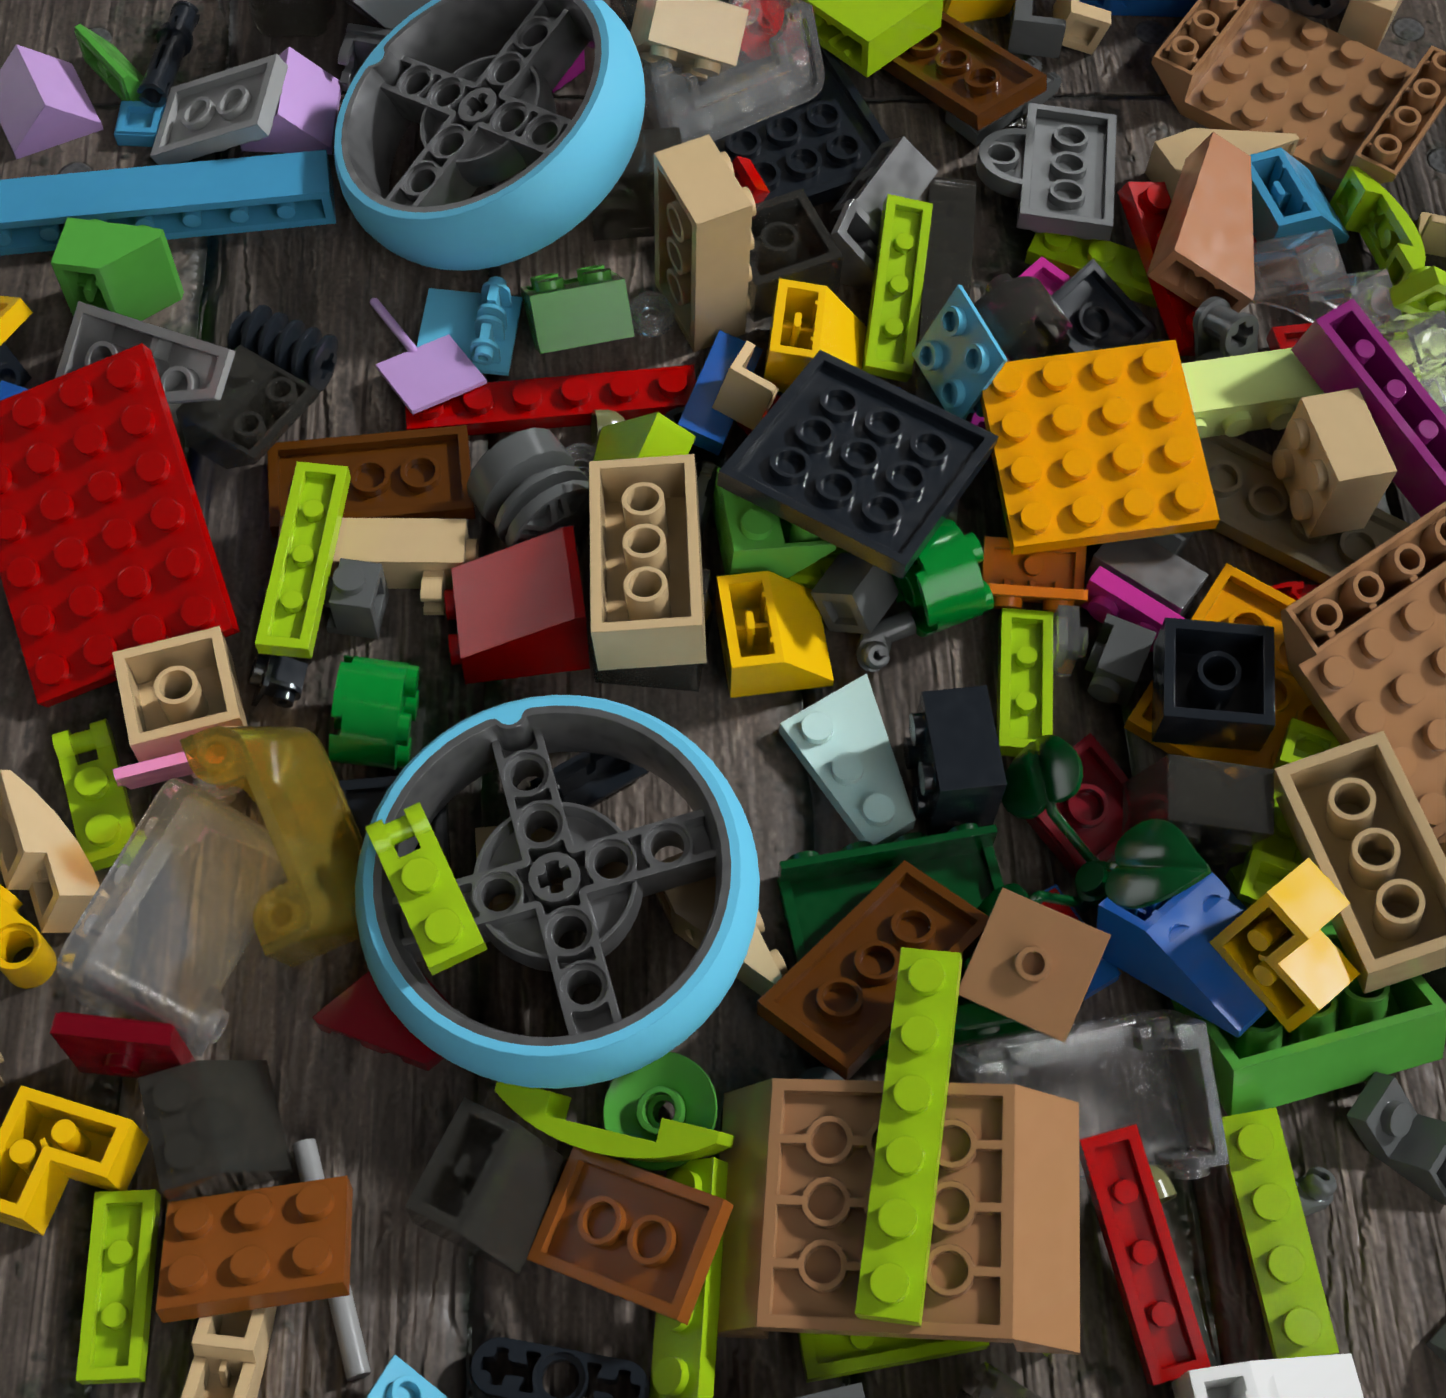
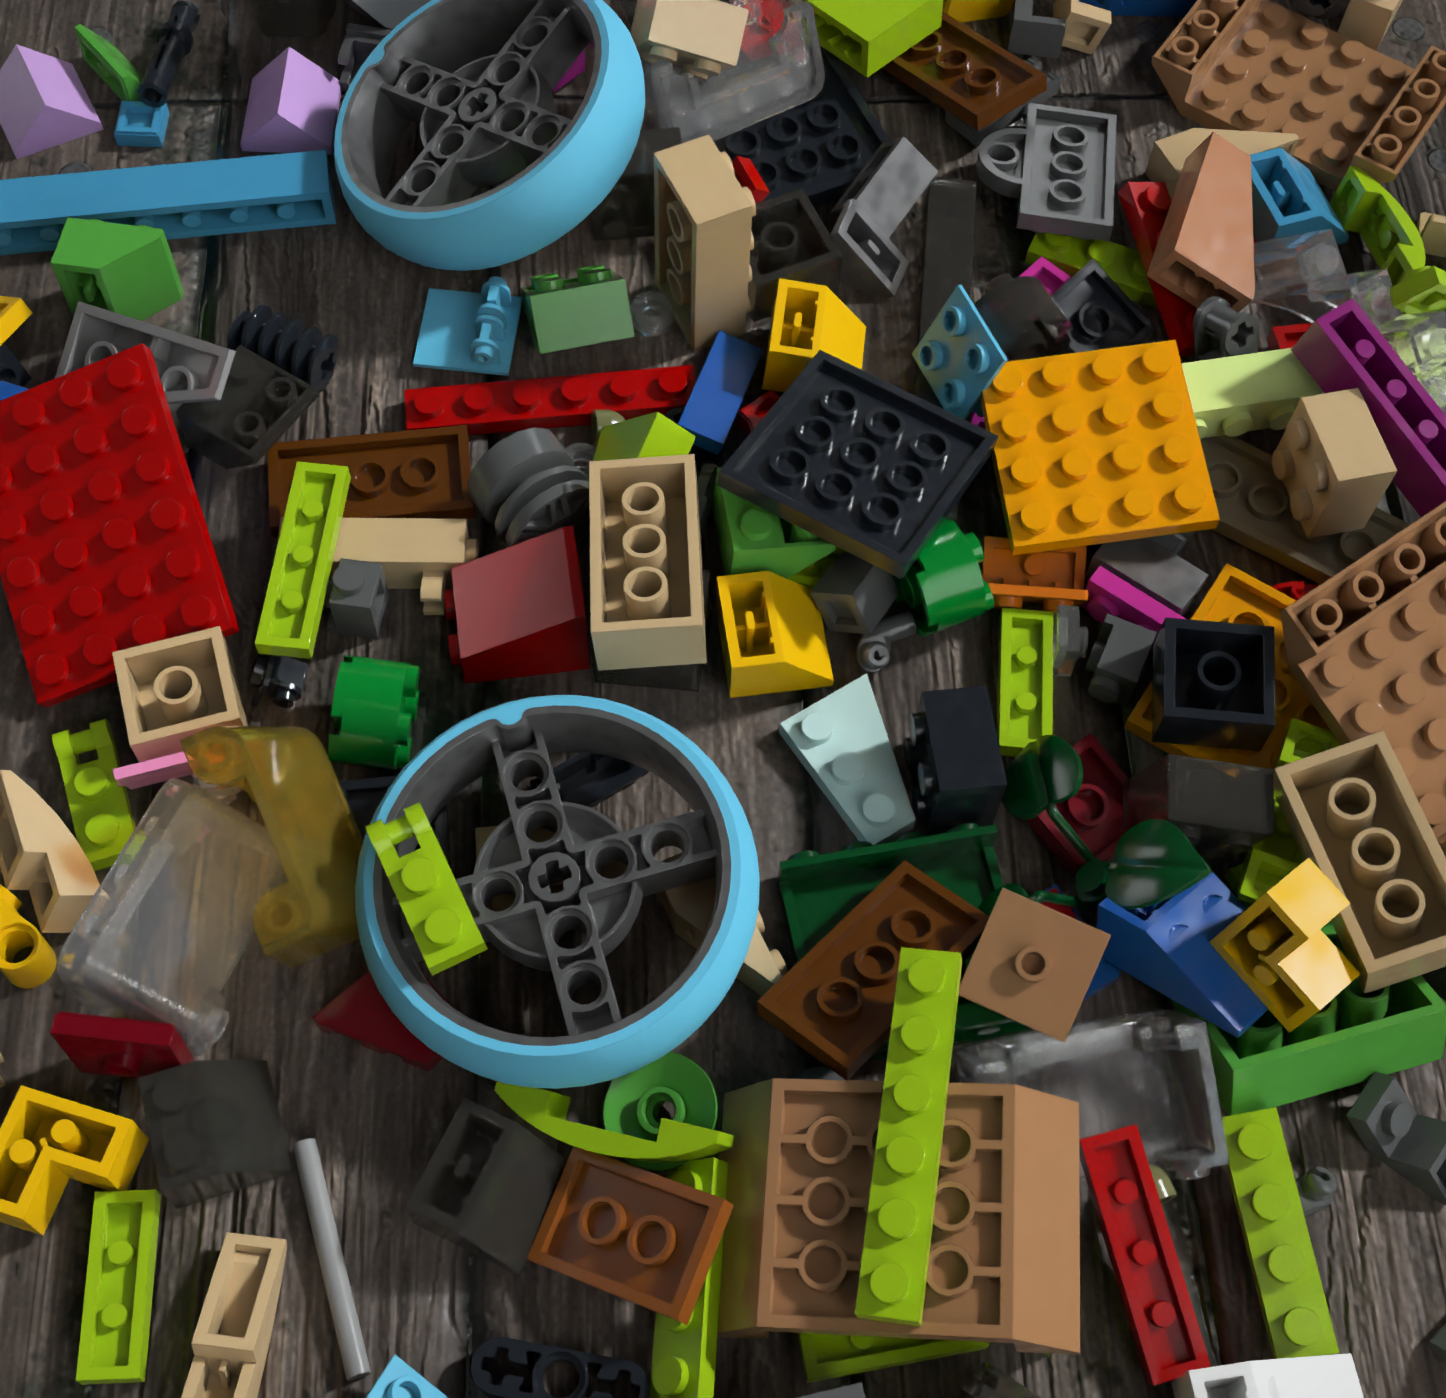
light grey plate [150,54,288,165] -> none
dark orange plate [156,1175,353,1323] -> none
lavender piece [370,298,487,415] -> none
tan panel [712,341,779,430] -> none
lime plate [862,194,933,382] -> none

